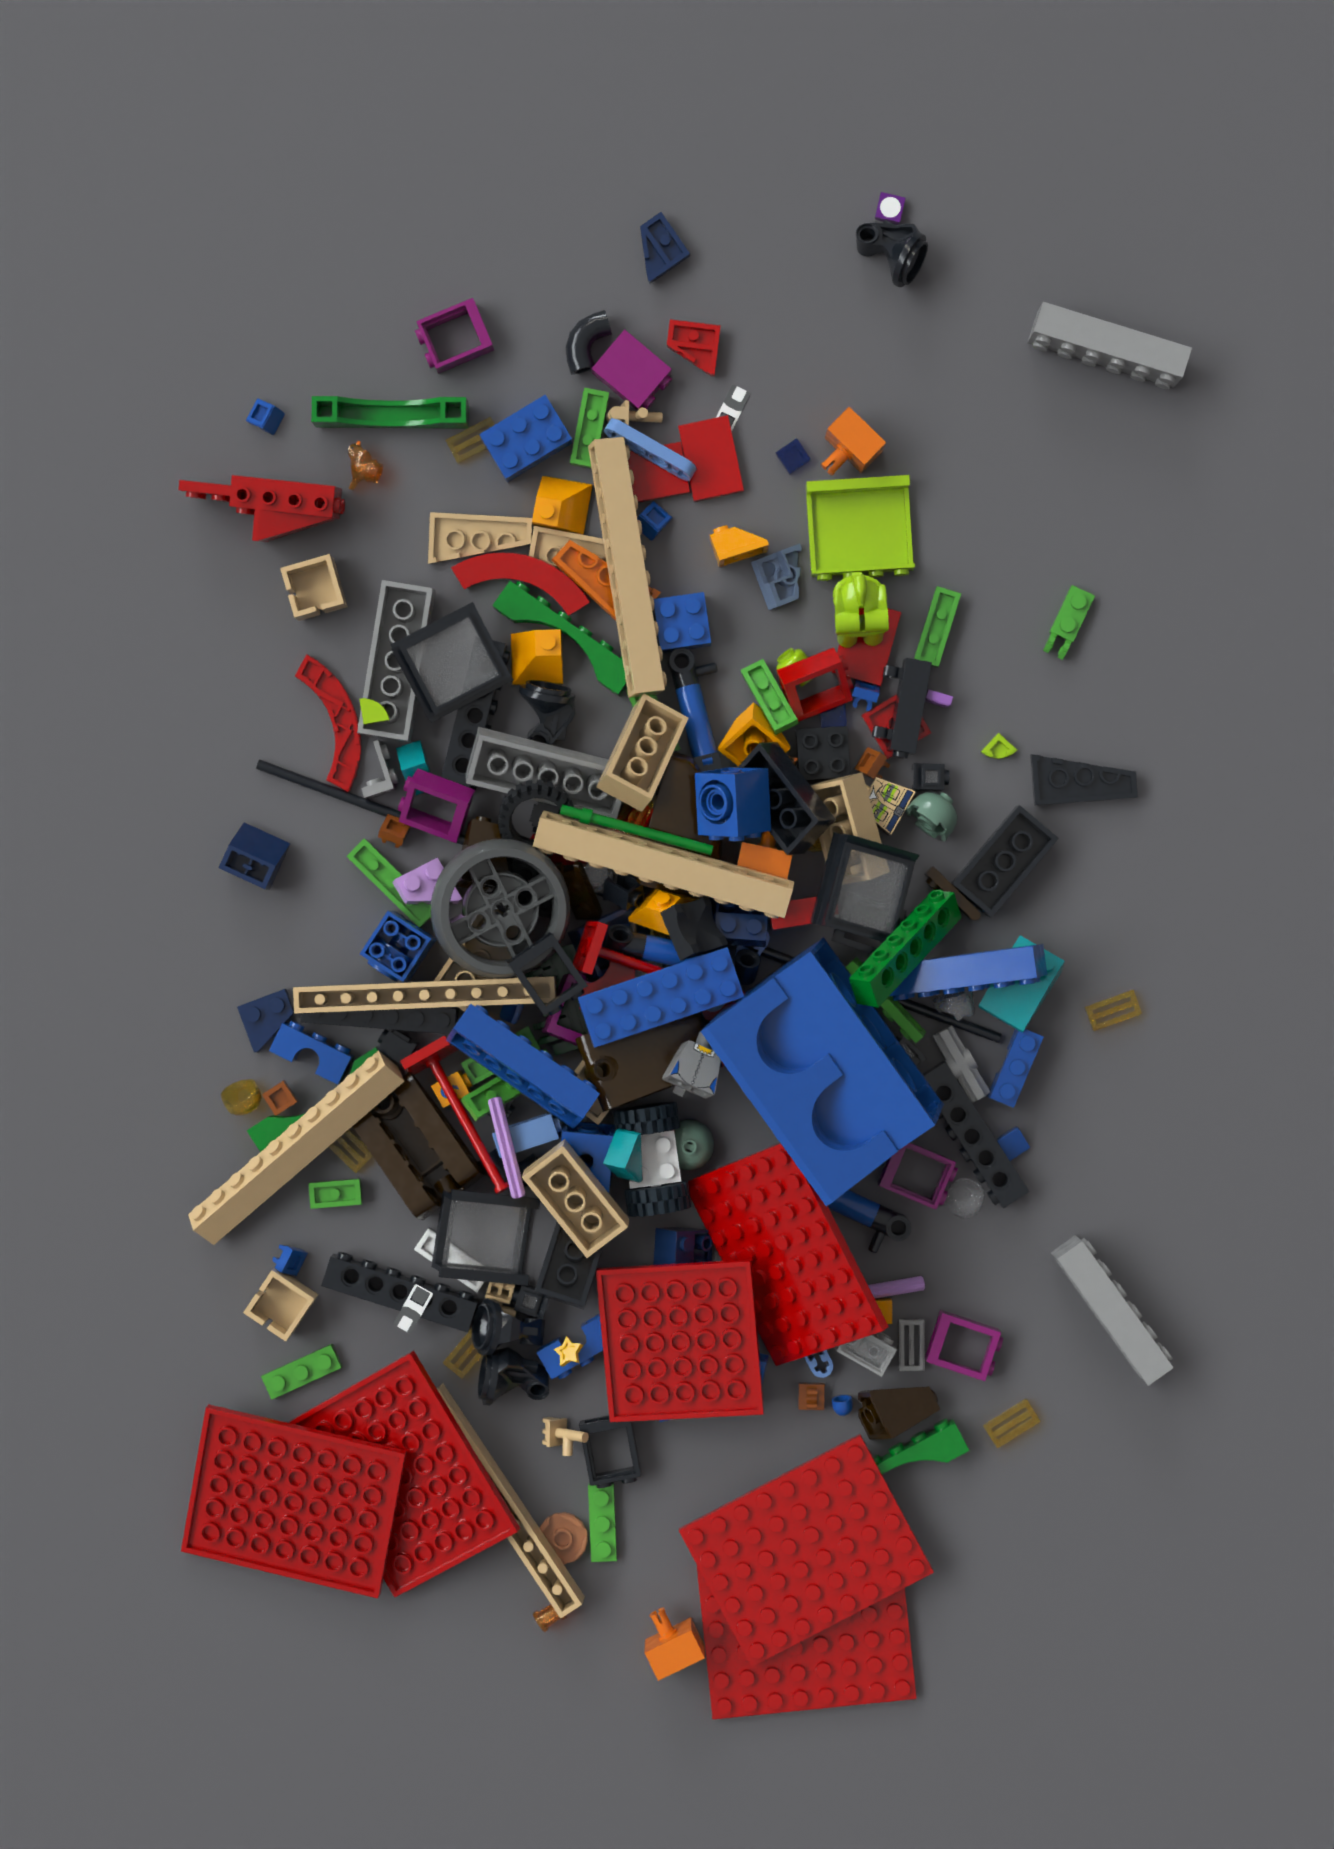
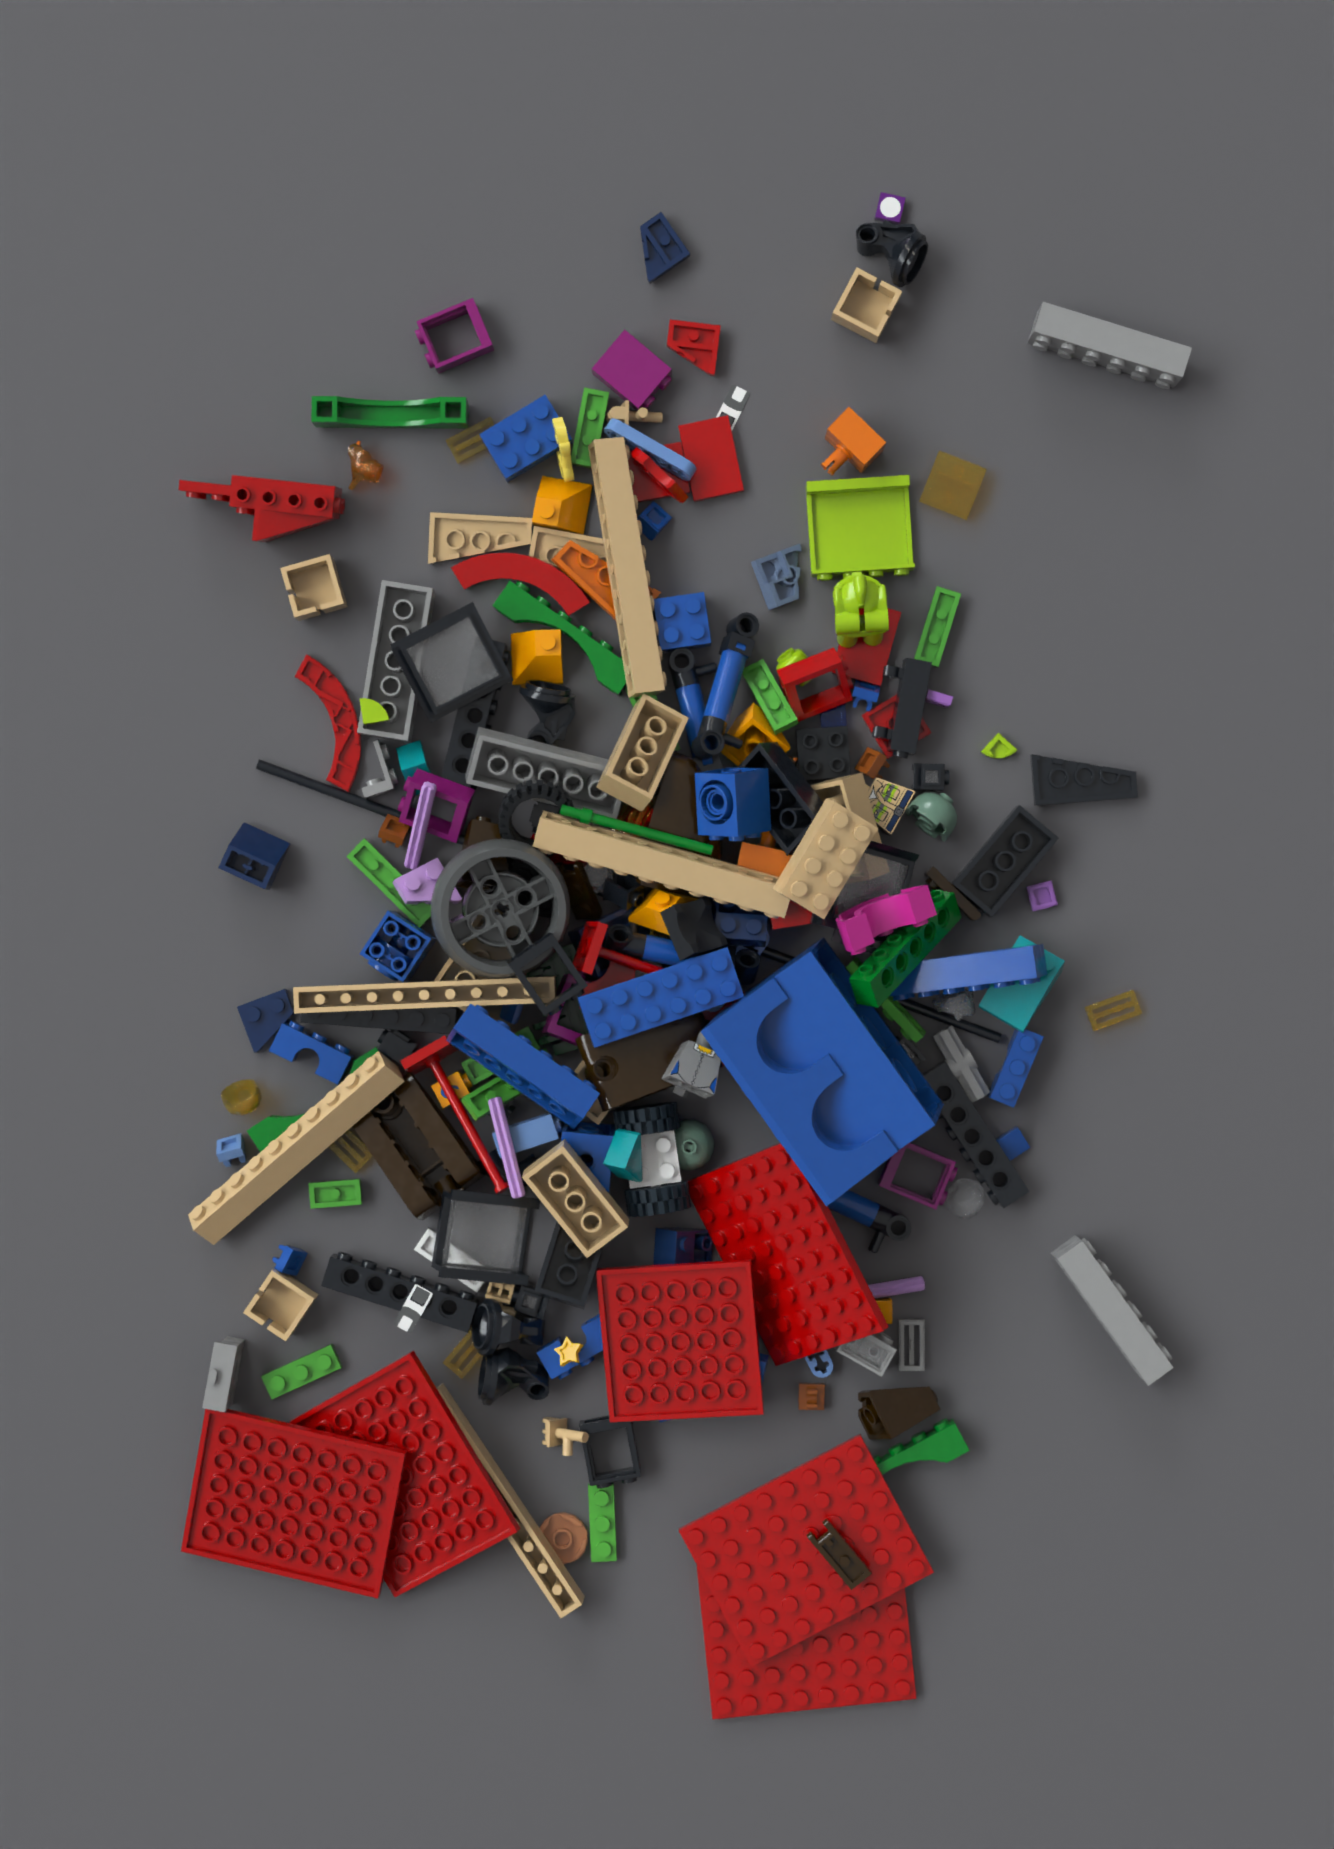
blue slope [246,398,285,435] -> none
dark orange tile [262,1080,299,1116] -> none
clear orange bush [533,1604,567,1632] -> none
black cylinder [566,310,612,375] -> none
orange brick [644,1607,705,1681] -> none
light orange slope [710,525,769,567] -> none
clear blue tile [775,438,811,475] -> none
blue hinge [832,1395,853,1416] -> none
magenta window [925,1309,1003,1381] -> none
clear yellow tile [983,1399,1041,1449] -> none
bright green hinge [1043,585,1095,660] -> none
none -> light grey container [202,1336,245,1412]
none -> medium blue tile [216,1133,246,1167]
none -> lavender axle [404,781,437,870]
none -> light yellow helmet [552,417,575,482]
none -> red tile [630,447,689,504]
none -> piece [691,612,759,760]
none -> tan brick [773,798,878,919]
none -> dark brown hinge [807,1518,872,1590]
none -> tan piece [831,267,902,343]
none -> dark pink brick [836,885,937,955]
none -> clear yellow slope [919,450,987,520]
none -> medium lavender tile [1026,880,1058,912]

